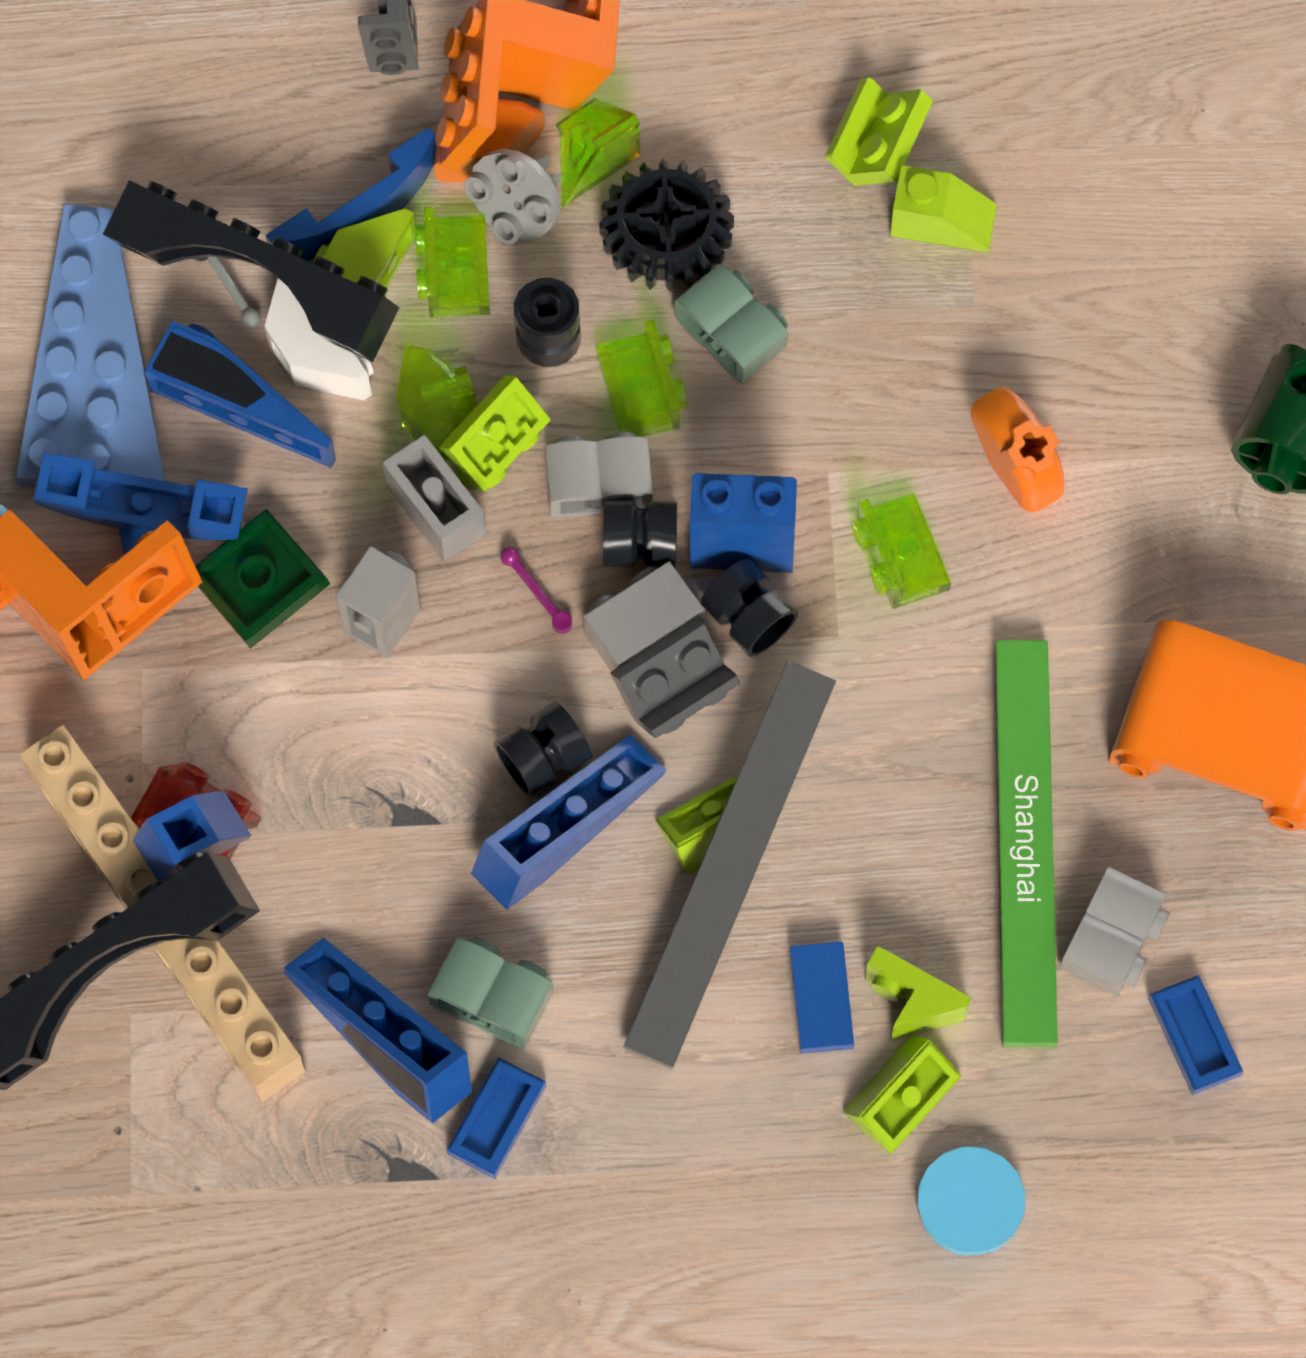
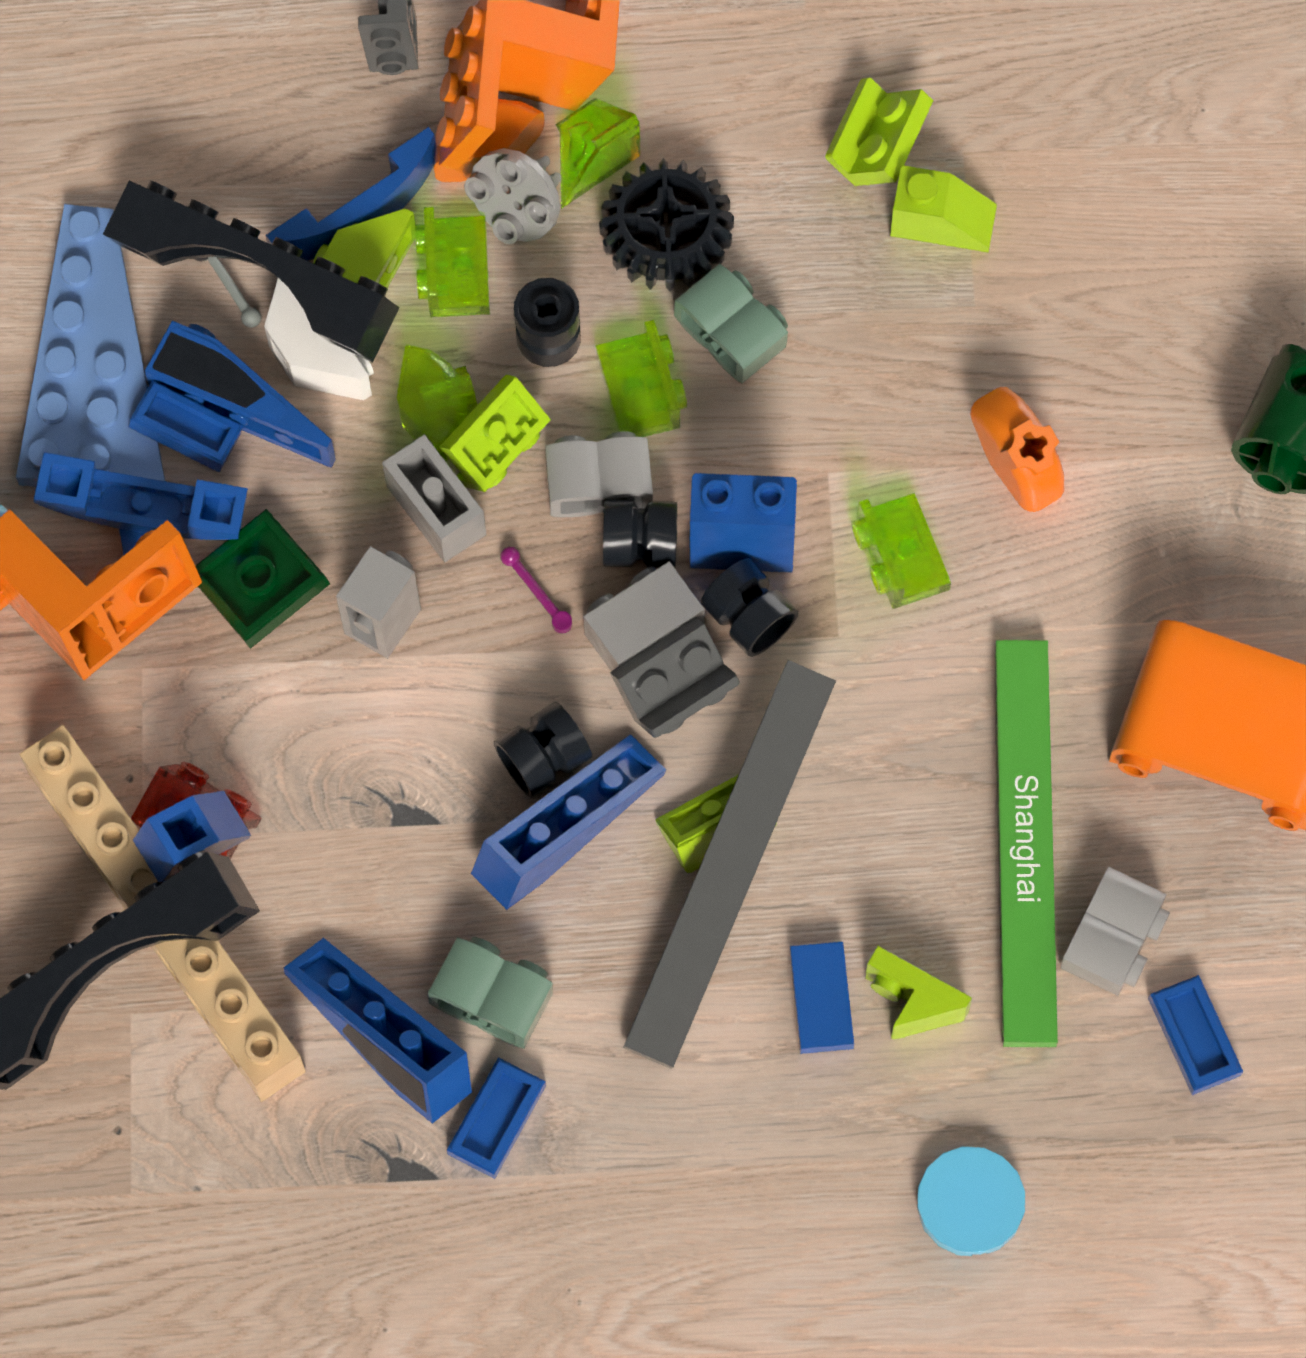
lime slope [843,1035,962,1154] -> none
none -> blue tile [128,380,244,473]

